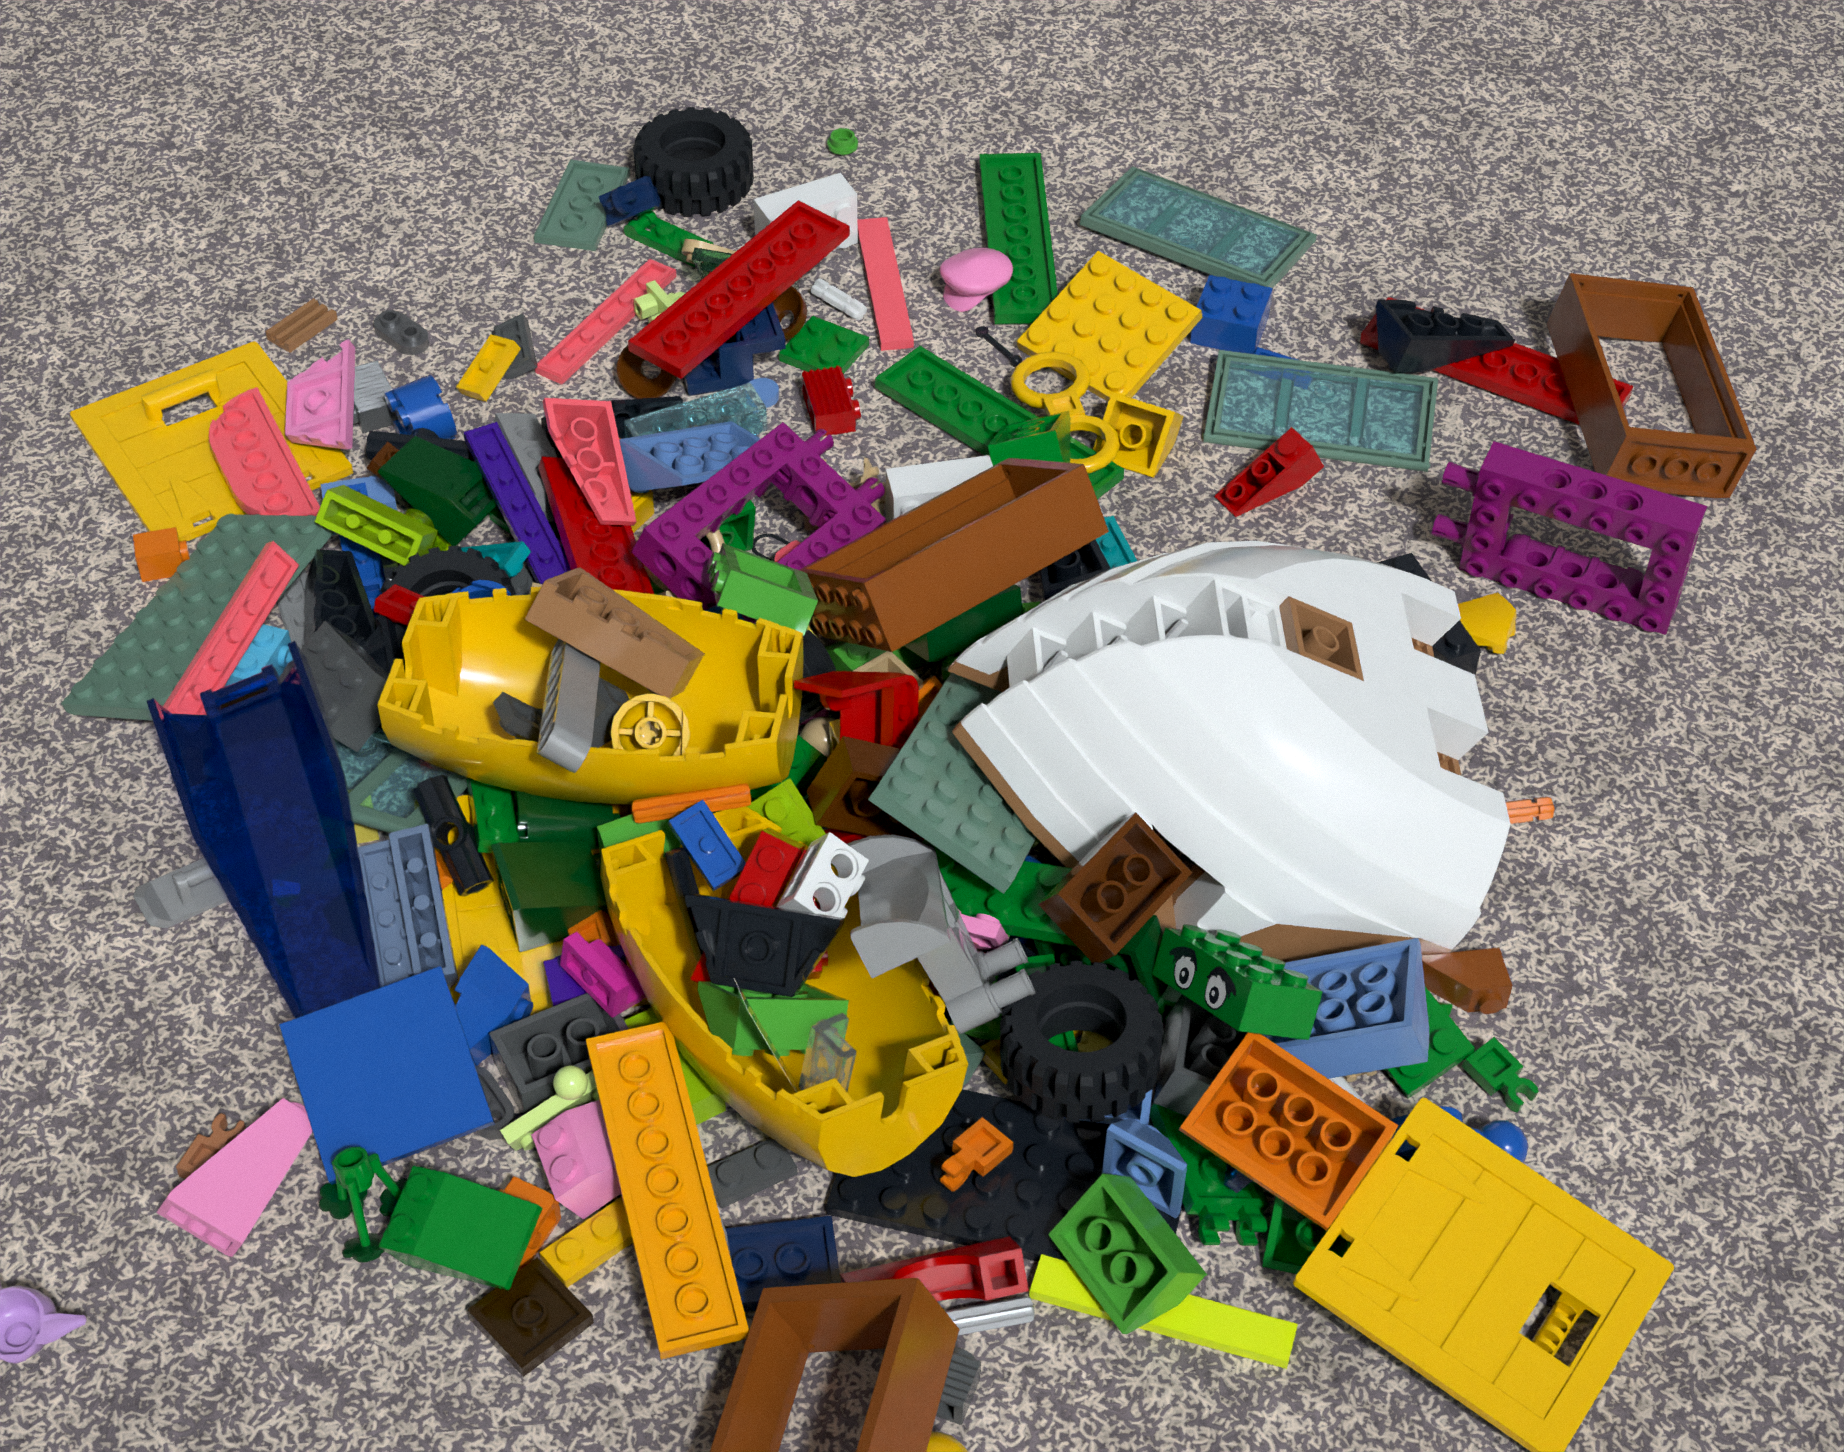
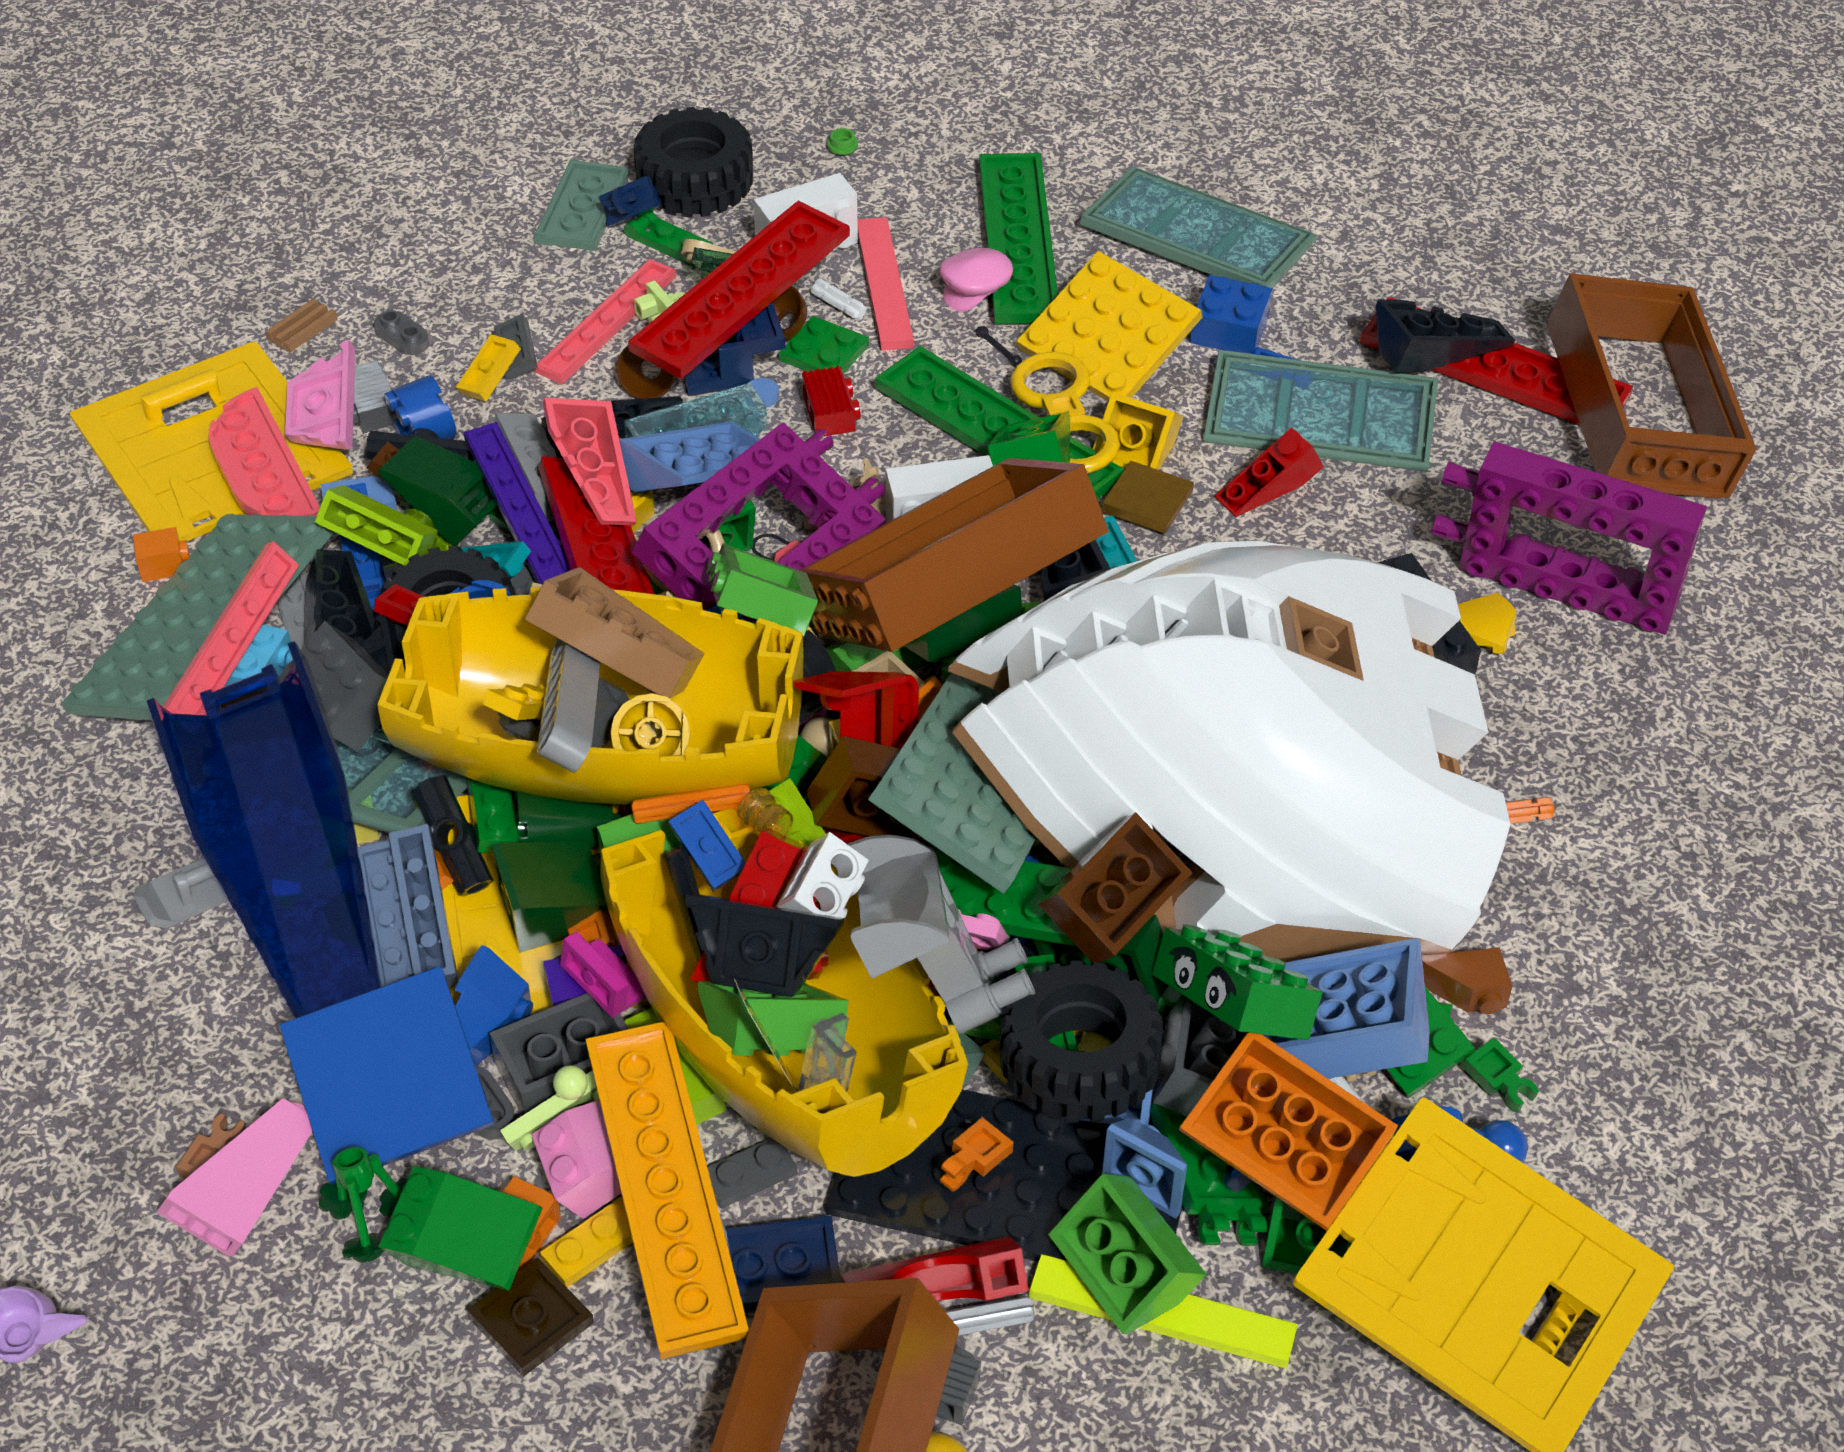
none -> yellow plate [483,682,547,720]
none -> clear yellow wheel [737,788,793,837]
none -> pearl gold tile [1102,461,1194,534]

